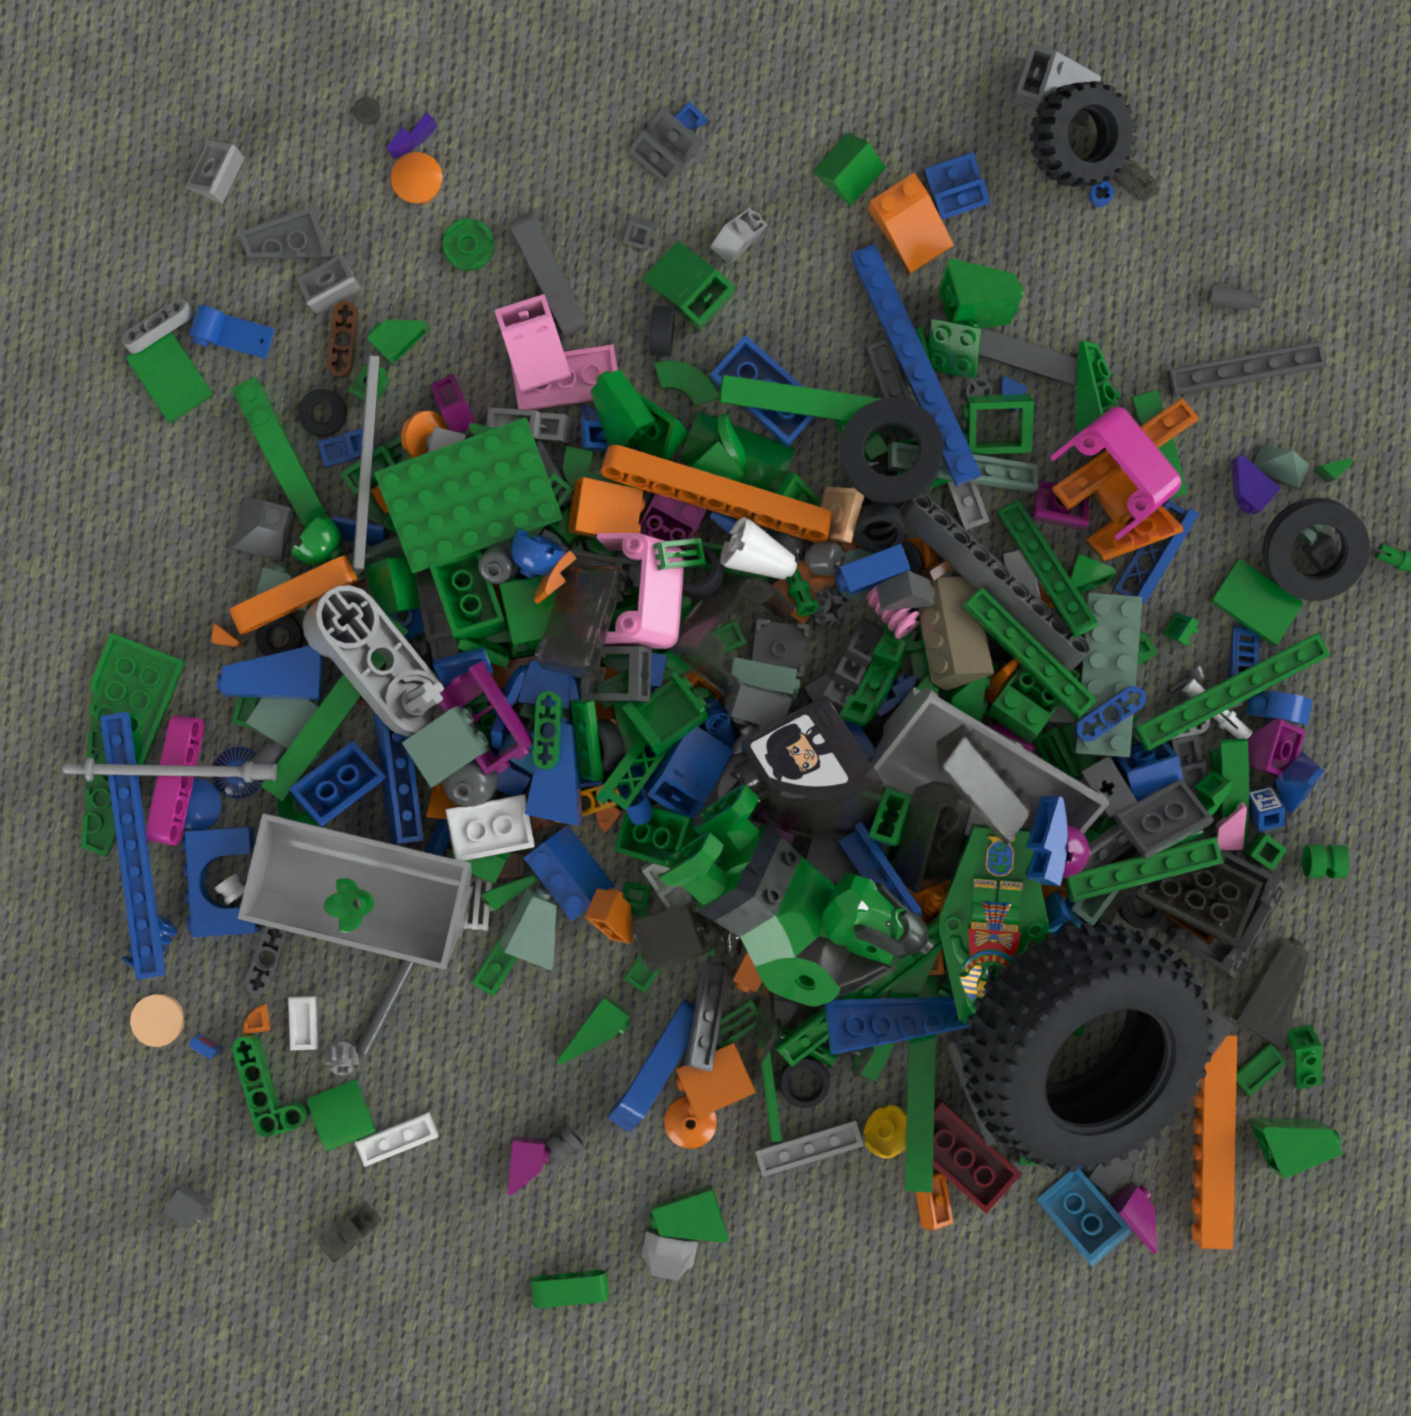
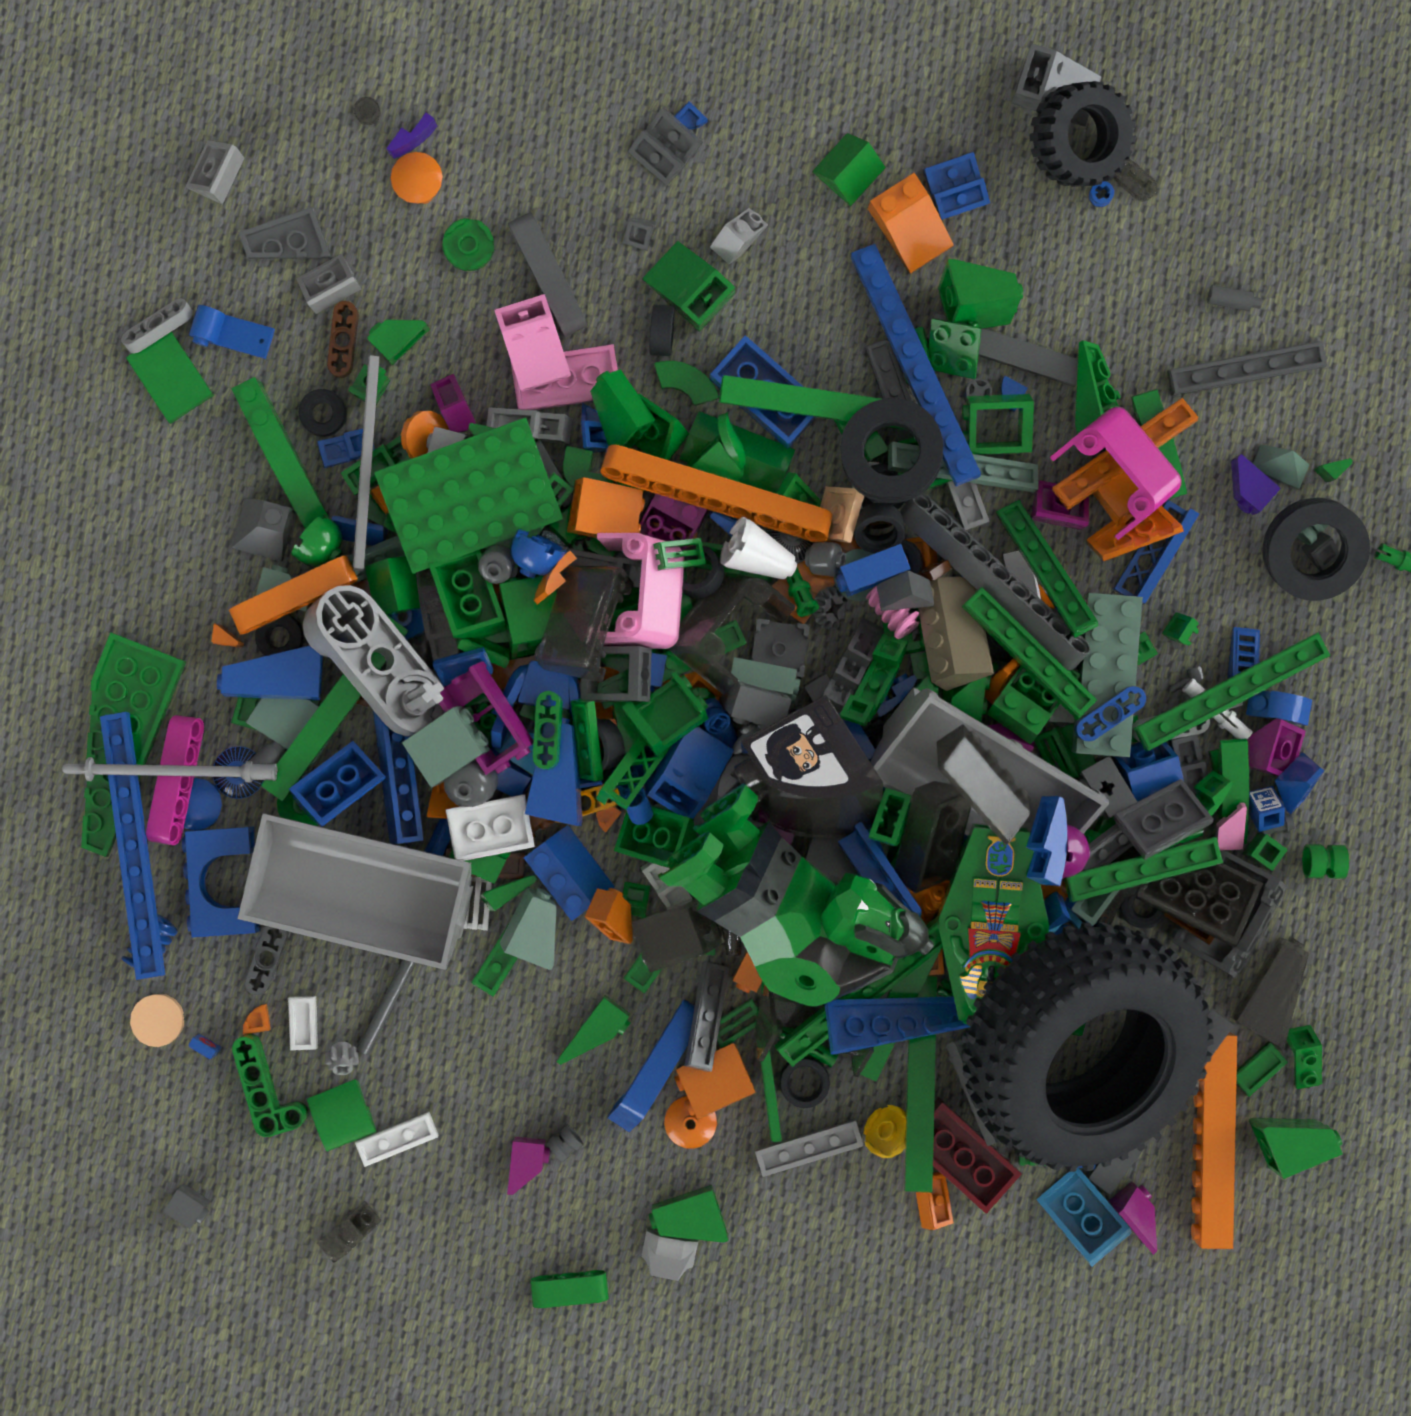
white wheel [215,873,245,906] -> none
green plate [323,878,374,933] -> none
green slope [1068,554,1116,594] -> none
green tile [1209,558,1304,646] -> none

